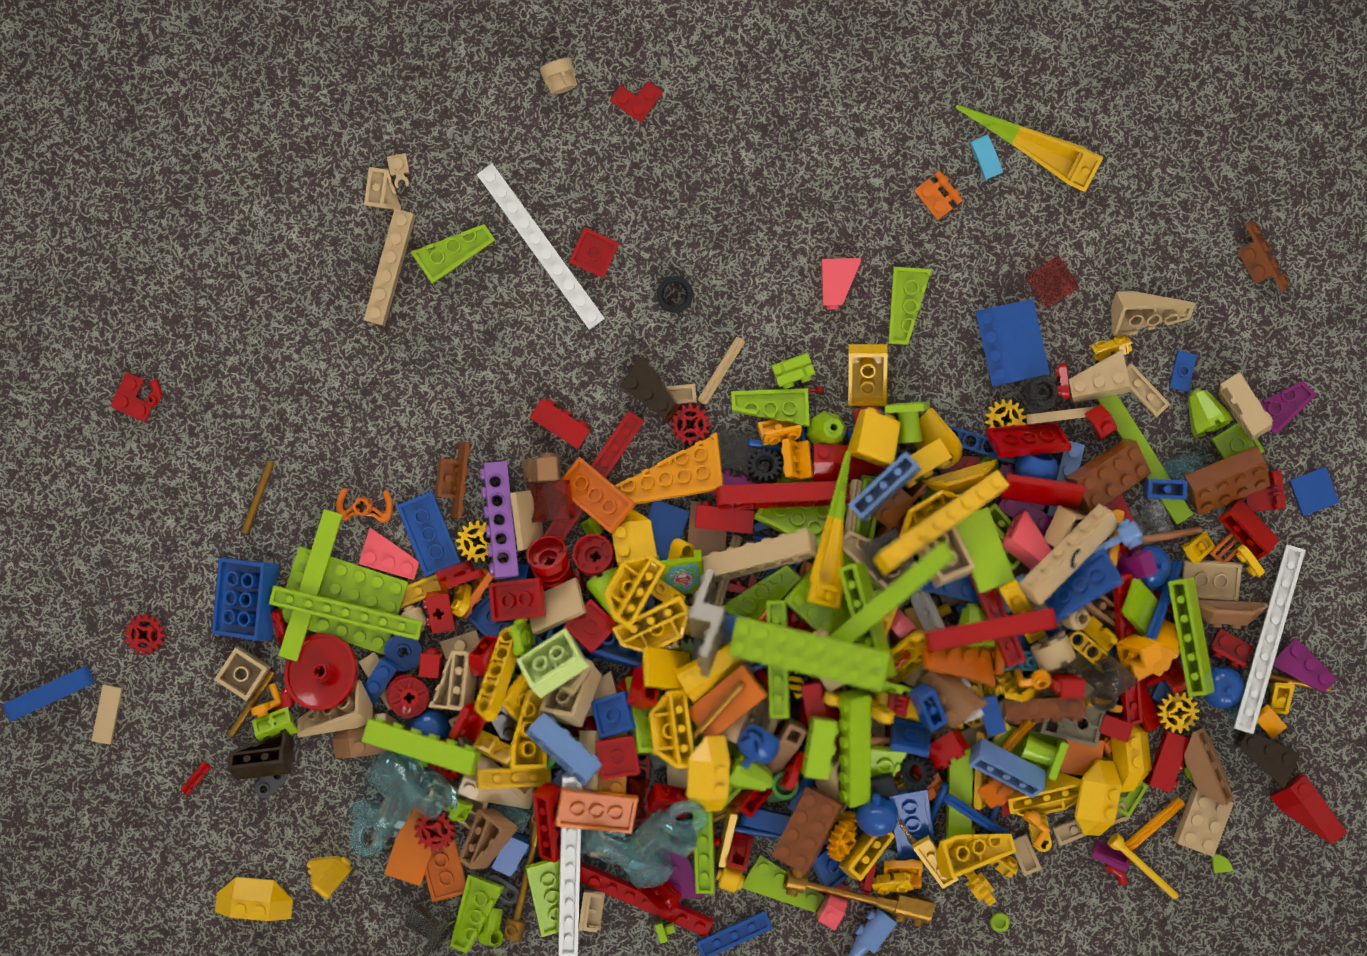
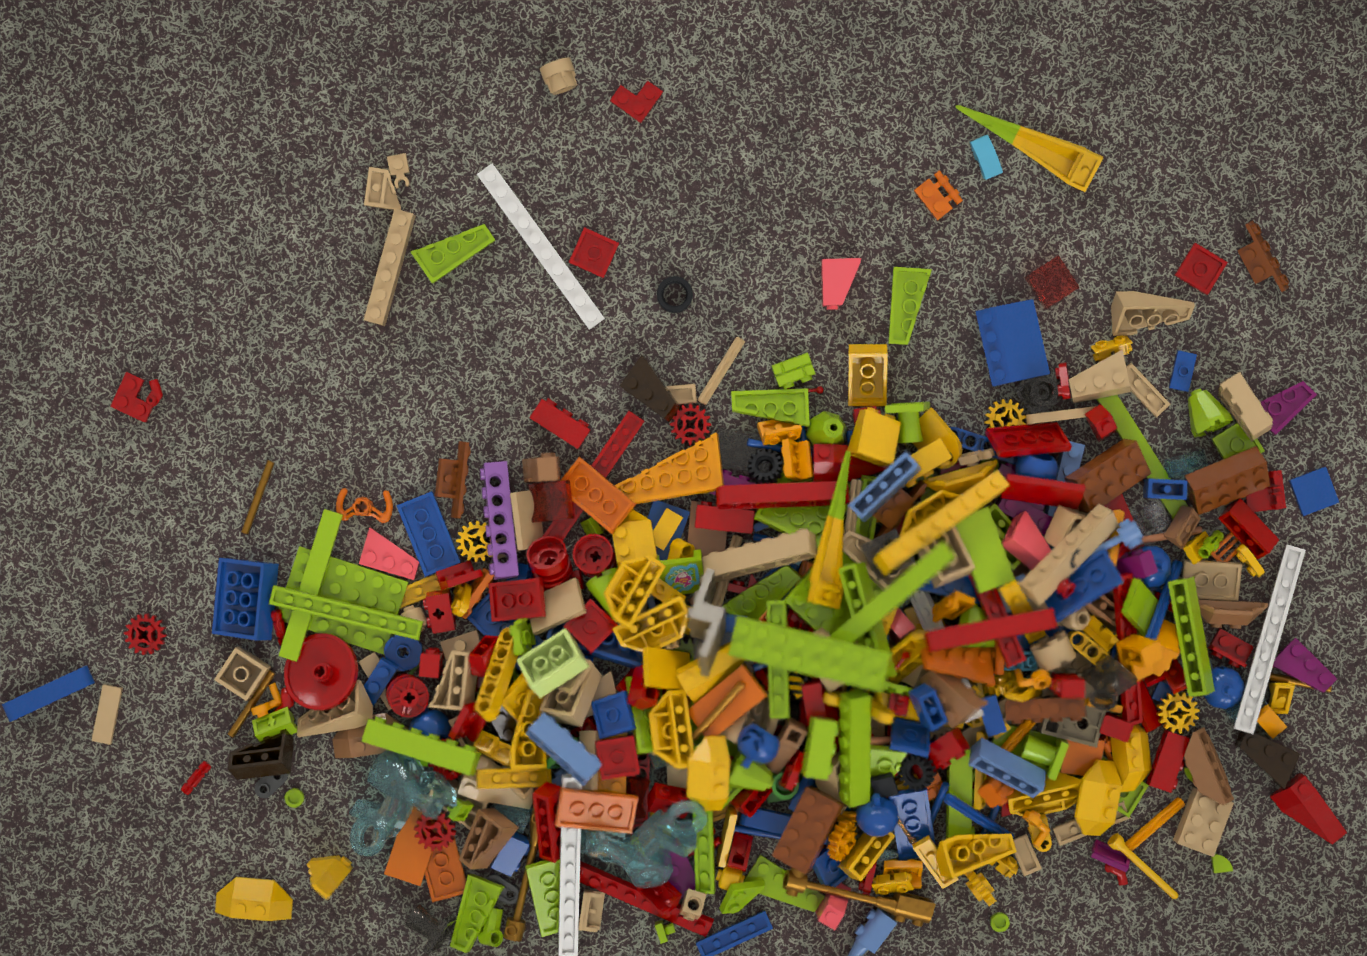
none -> lime tile [285,788,304,808]
none -> yellow tile [653,508,683,551]
none -> tan brick [679,889,706,921]
none -> lime wing [719,880,766,914]
none -> light orange bracket [932,591,975,623]
none -> tan plate [958,448,995,467]
none -> red bush [1056,578,1076,598]
none -> medium nougat slope [1164,506,1201,550]
none -> red tile [1174,243,1228,295]
none -> lime pin [1198,530,1224,558]

